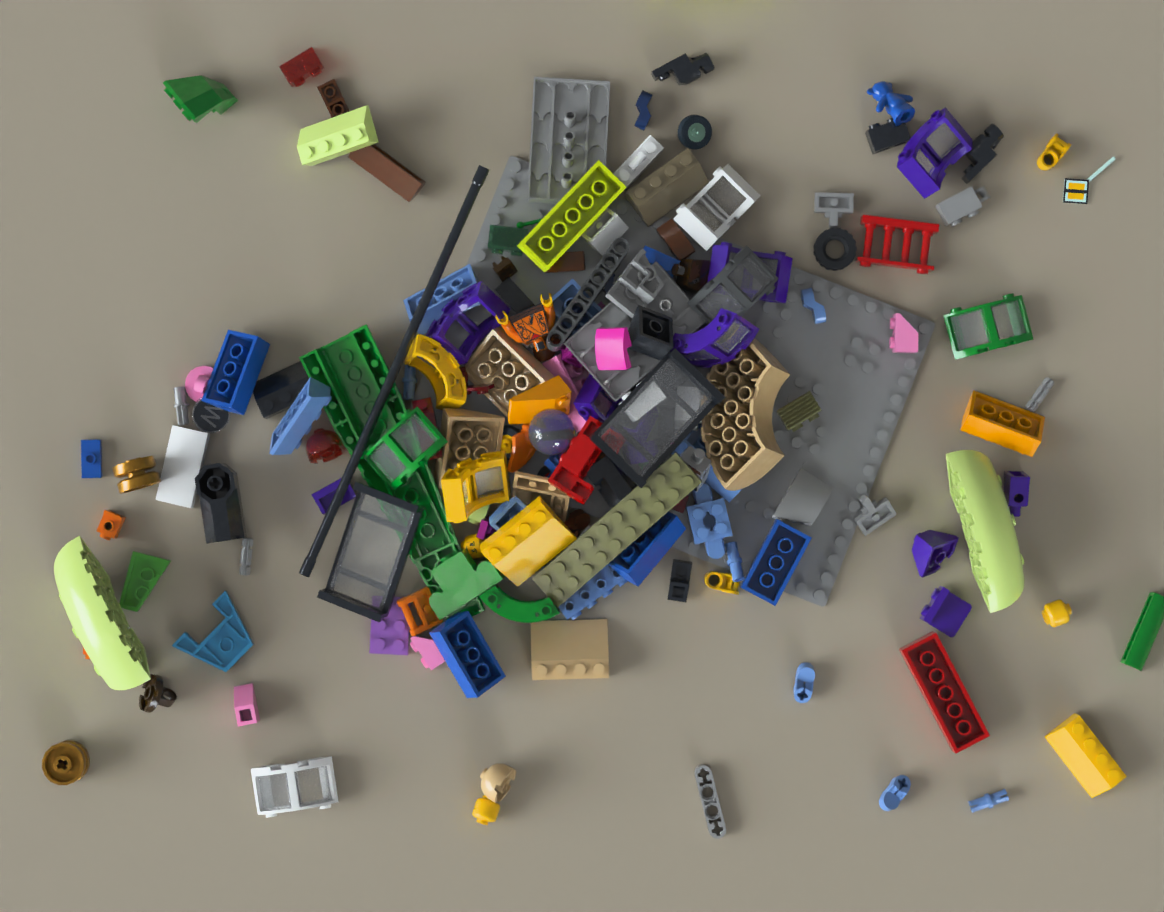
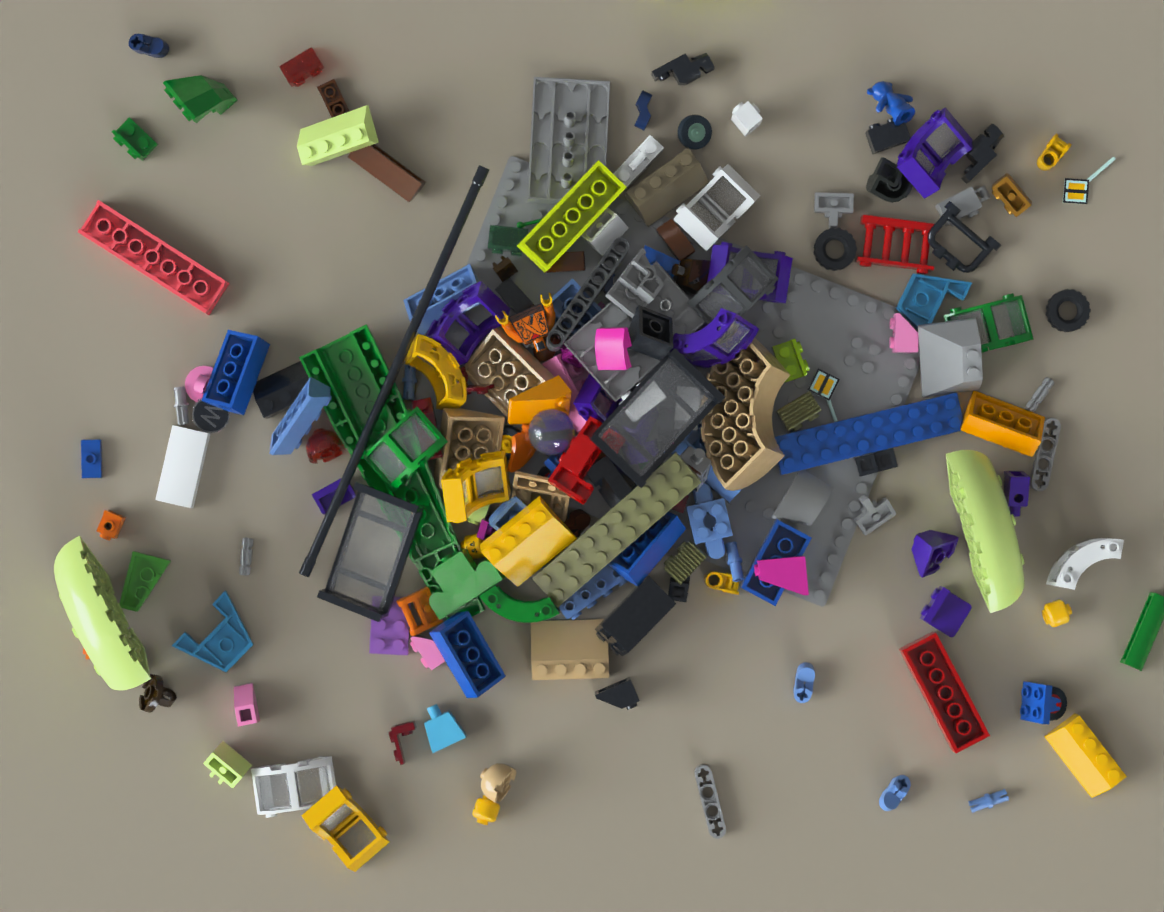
pearl gold wheel [42,740,90,785] -> none
pearl gold wheel [112,456,161,494] -> none
black brick [195,463,247,544] -> none
medium blue piece [800,288,826,324] -> none
none -> coral tile [78,200,230,315]
none -> green bracket [112,117,158,161]
none -> dark blue piece [129,34,169,58]
none -> yellowish green brick [203,741,252,788]
none -> yellow window [301,785,390,872]
none -> dark red bracket [389,720,417,765]
none -> medium azure torso [424,704,467,753]
none -> black brick [595,576,676,656]
none -> black slope [595,677,640,710]
none -> olive brick [664,540,707,585]
none -> white brick [731,101,763,137]
none -> dark pink slope [754,556,809,596]
none -> lime bracket [772,338,809,383]
none -> blue plate [775,392,963,475]
none -> piece [808,368,840,422]
none -> black slope [855,448,899,477]
none -> pearl dark grey brick [866,157,913,203]
none -> dark azure wing [896,273,972,330]
none -> light grey slope [918,318,983,397]
none -> black bar [927,201,1001,273]
none -> pearl gold brick [991,172,1032,217]
none -> blue plate [1020,681,1067,724]
none -> light grey beam [1030,418,1061,491]
none -> black tyre [1046,289,1091,332]
none -> white window [1046,538,1124,590]

